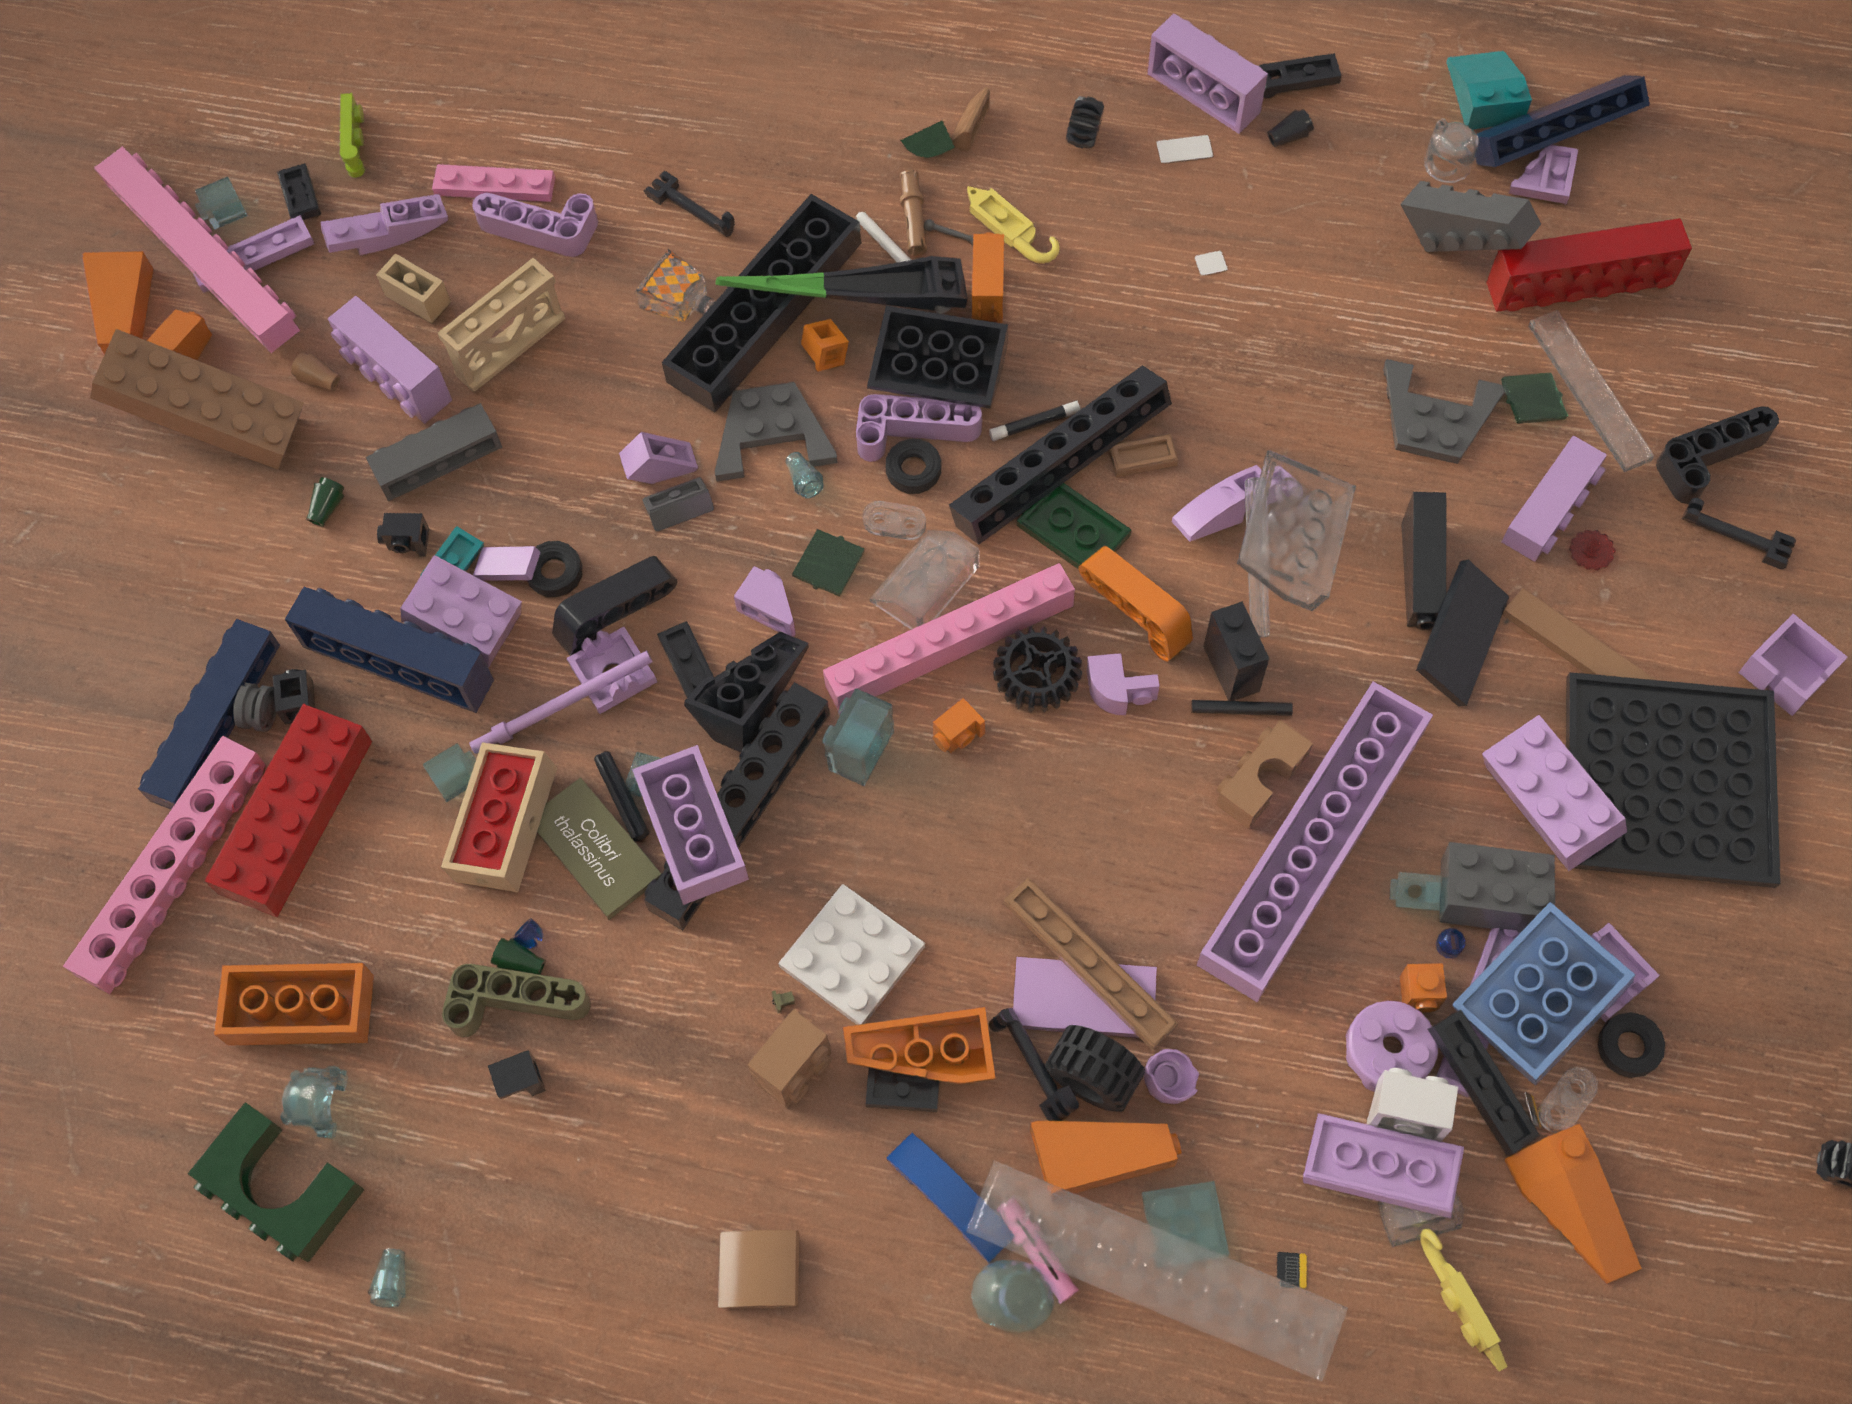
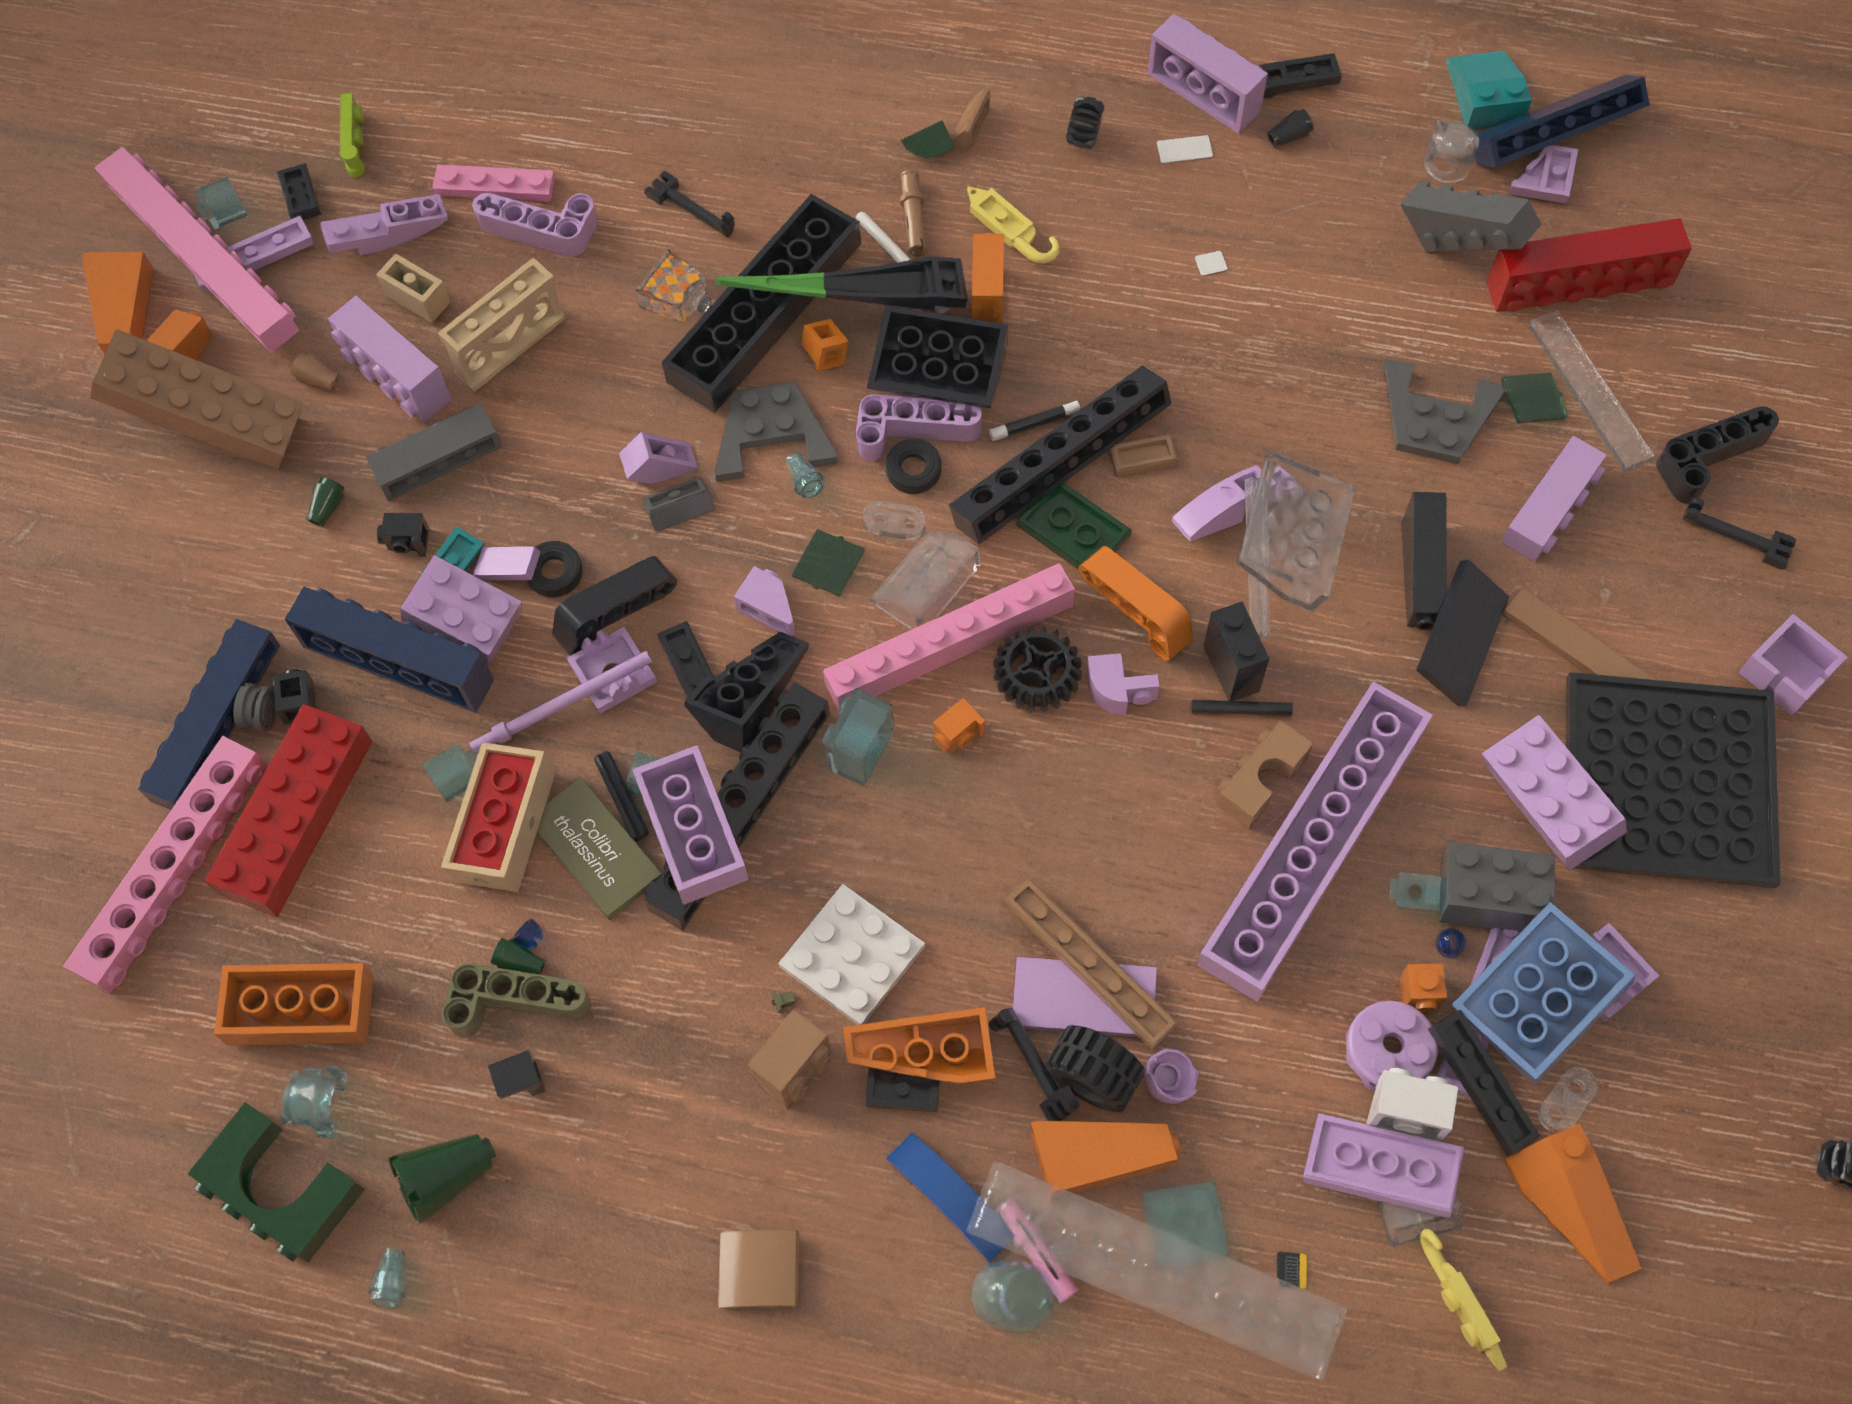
dark grey hinge [924,219,973,246] -> none
black sticker [1525,1092,1541,1128] -> none
clear red piece [1569,530,1616,571] -> none
black tyre [1597,1012,1666,1078] -> none
none -> dark green cone [388,1134,496,1224]

